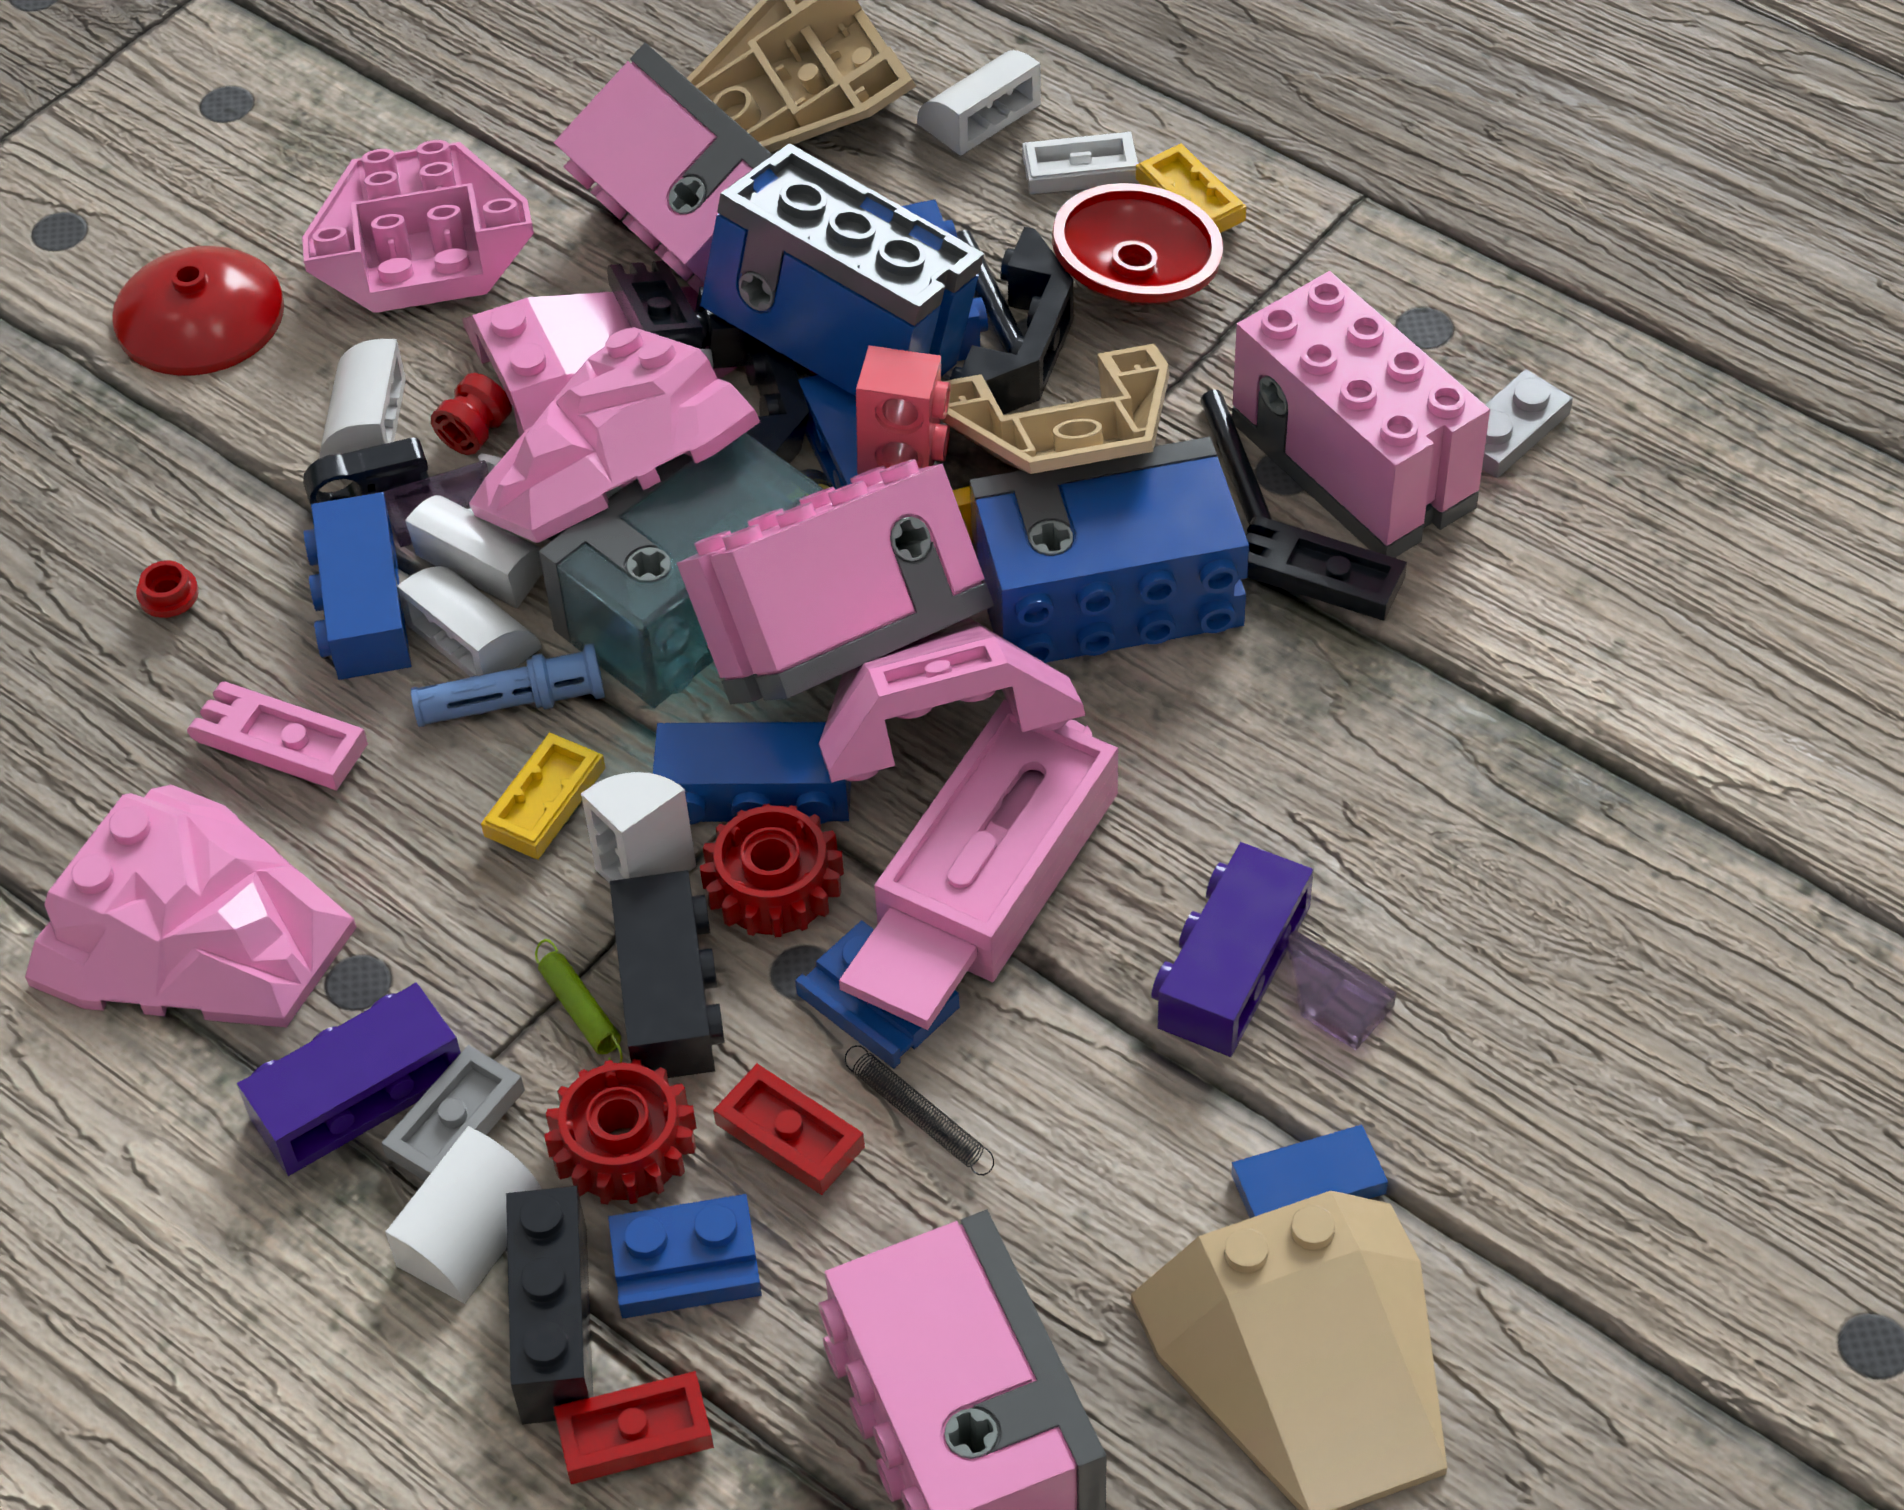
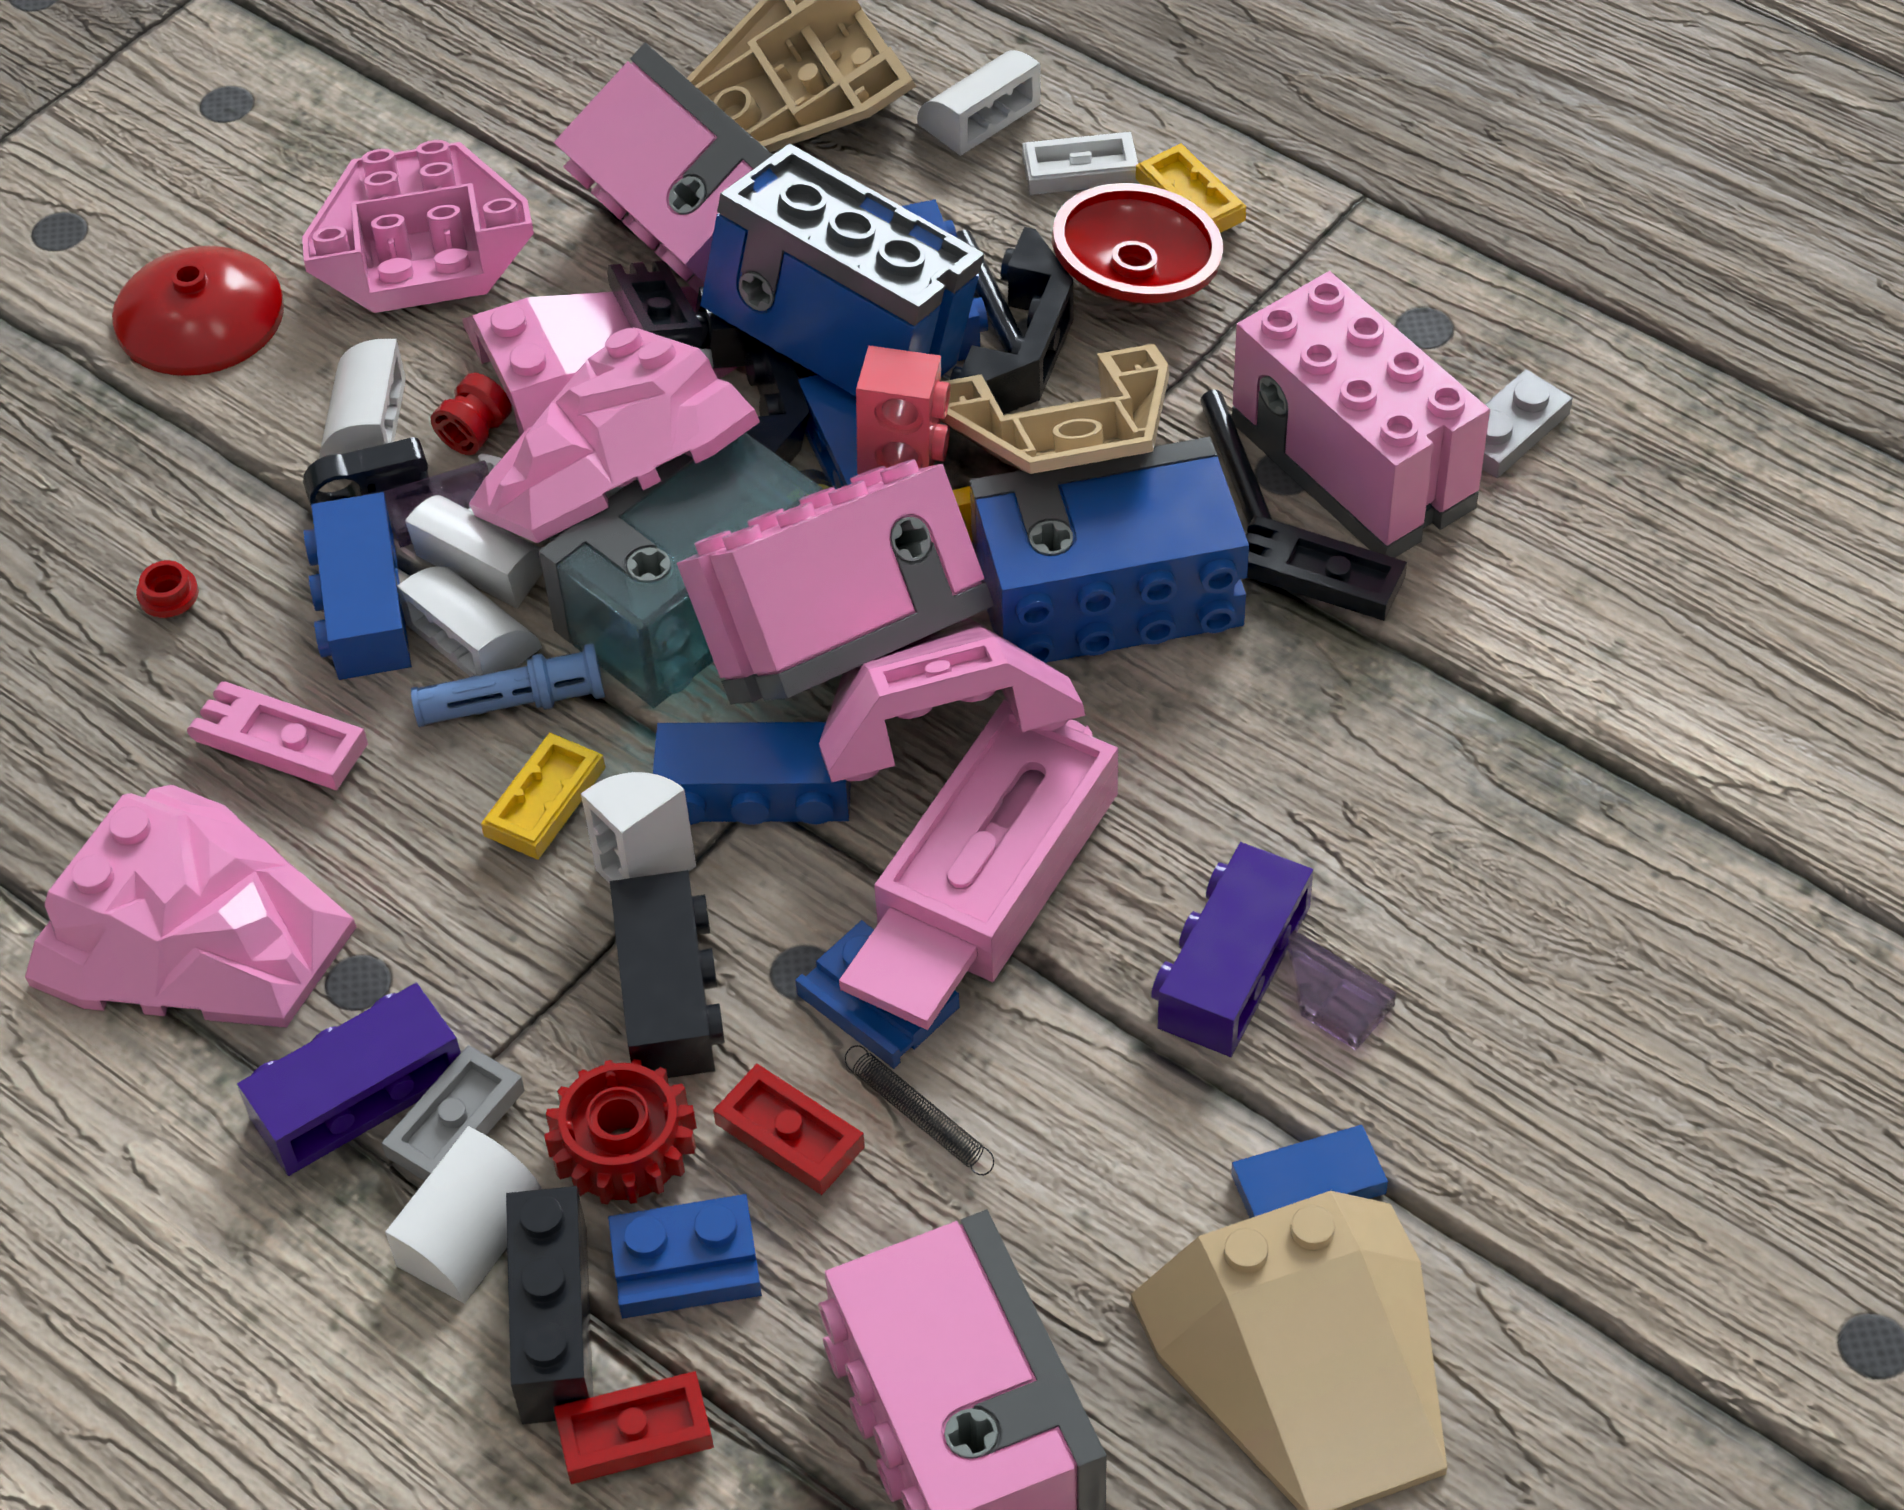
lime piece [535,939,623,1063] -> none
red gear [700,804,844,938] -> none

